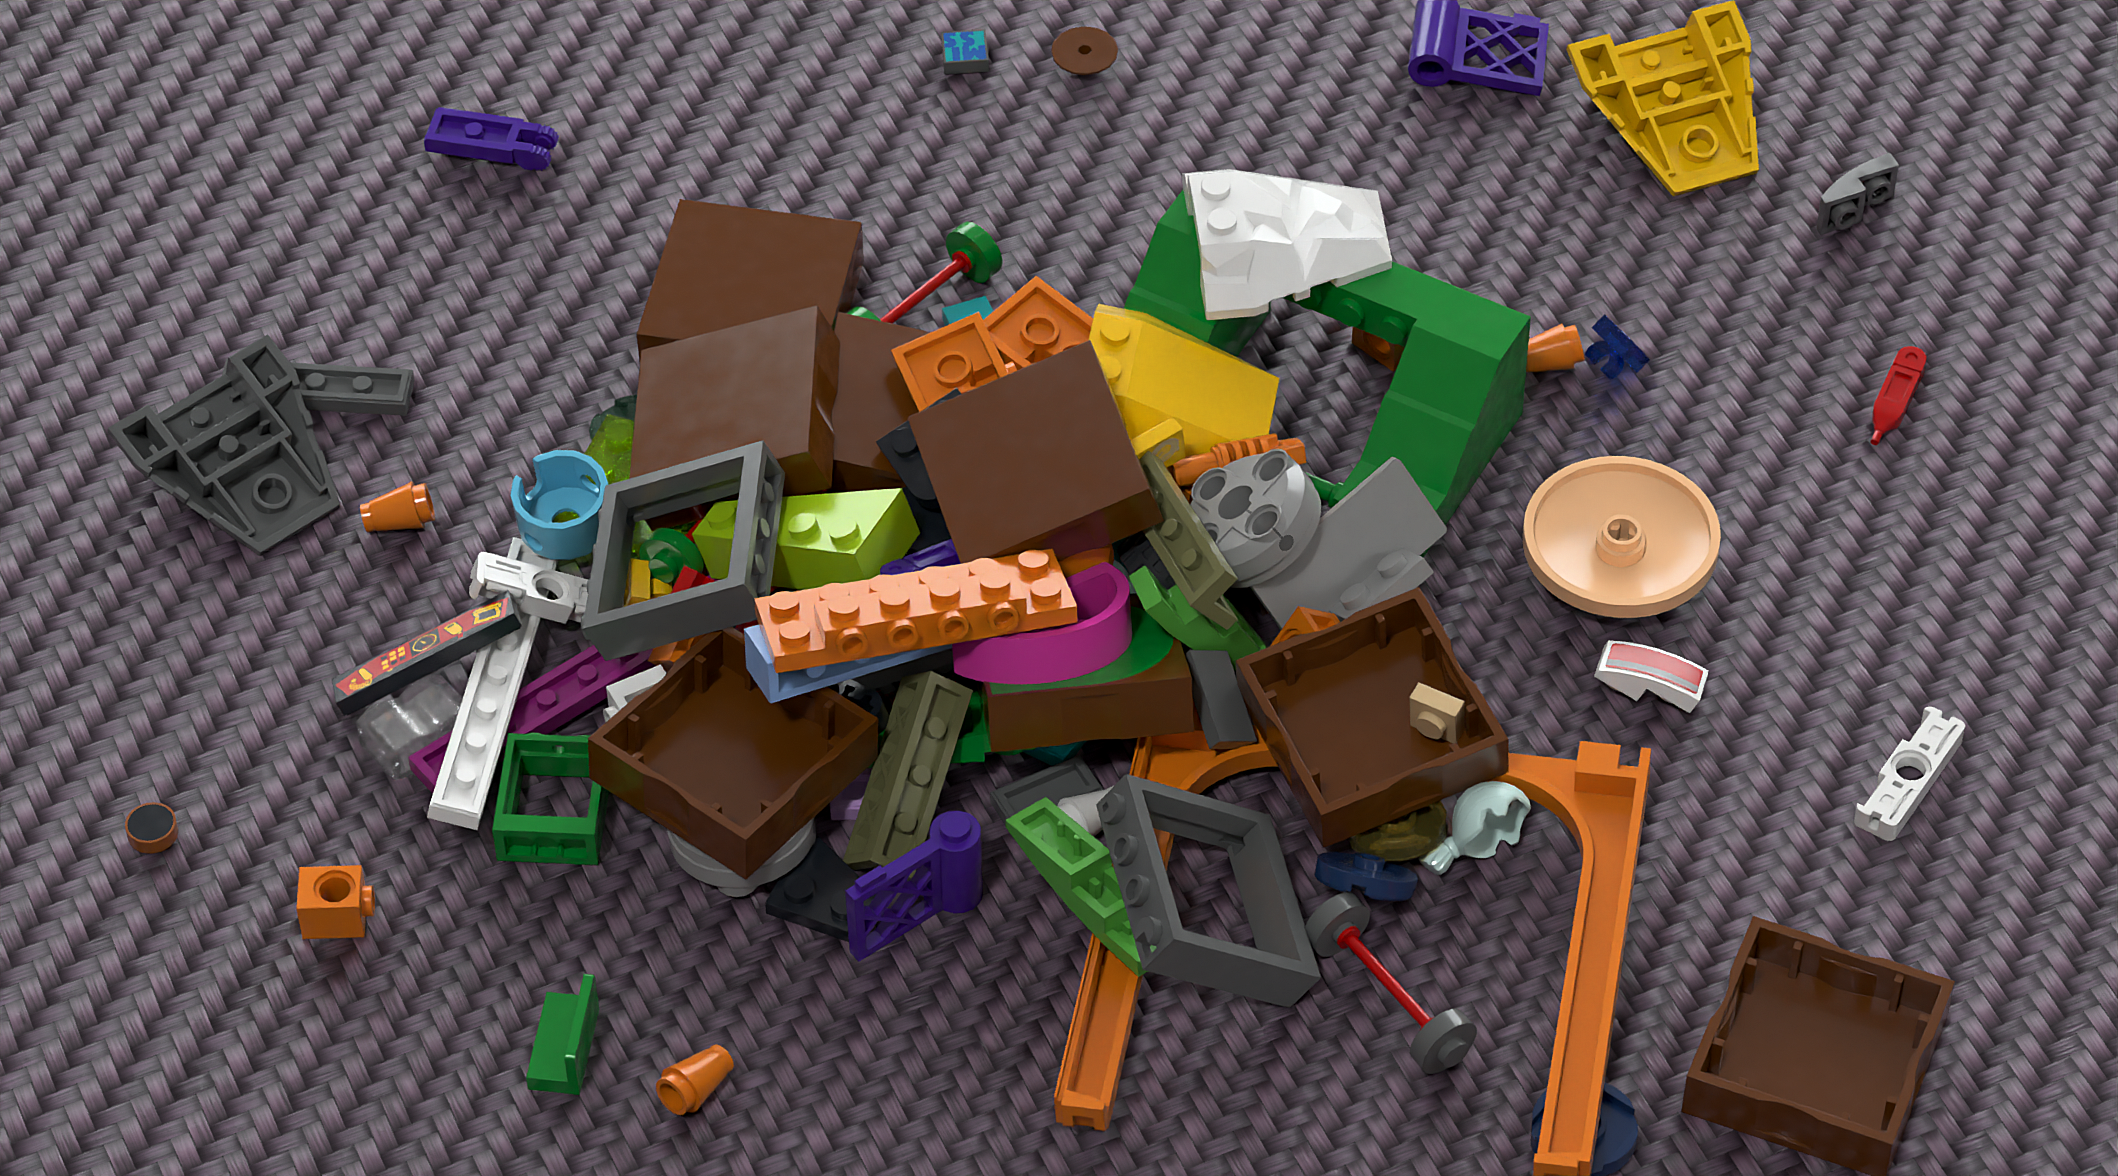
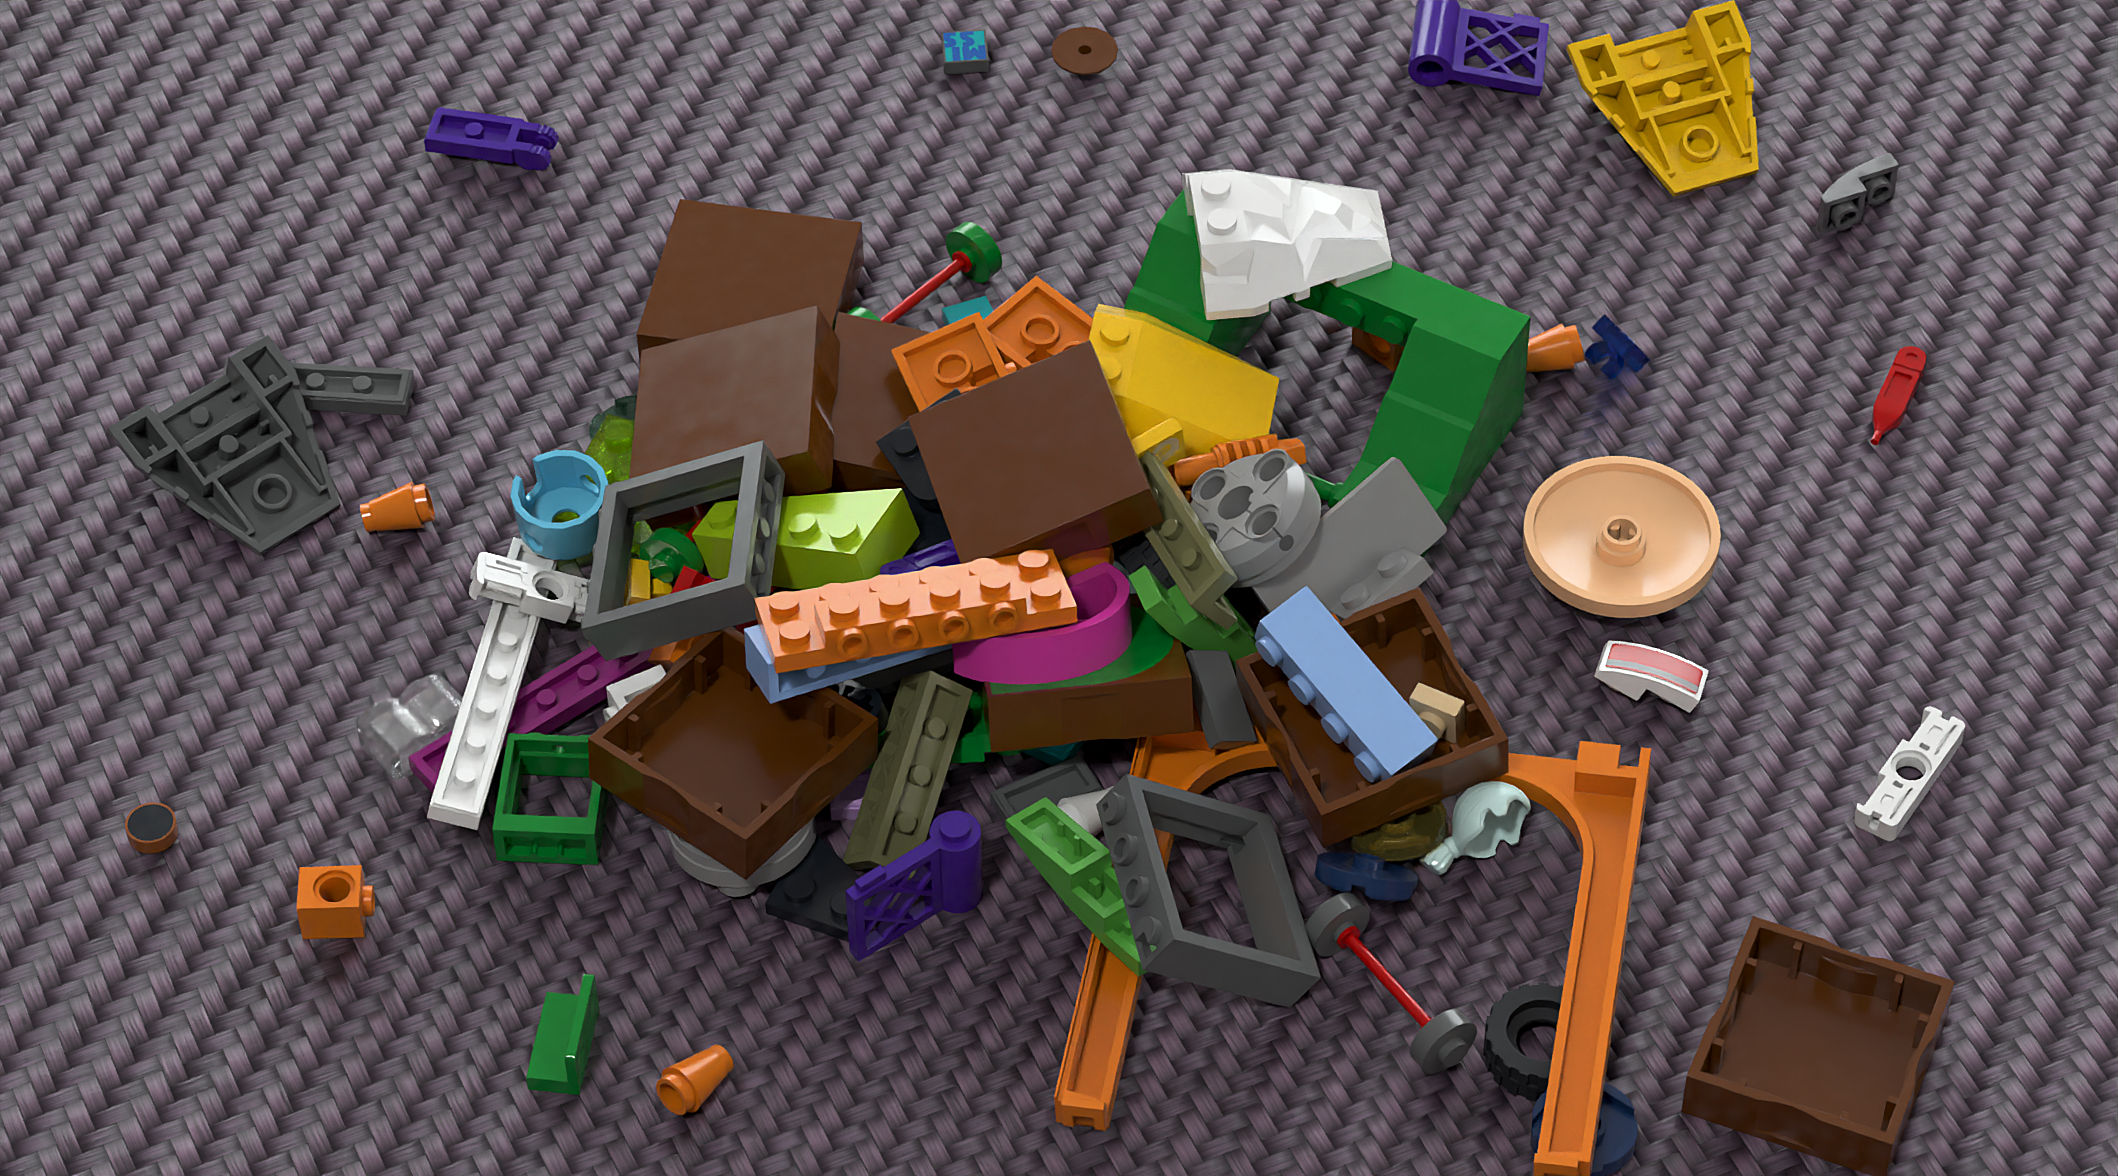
black tile [332,590,522,716] -> none
none -> light blue brick [1254,585,1438,783]
none -> black tyre [1483,983,1563,1102]

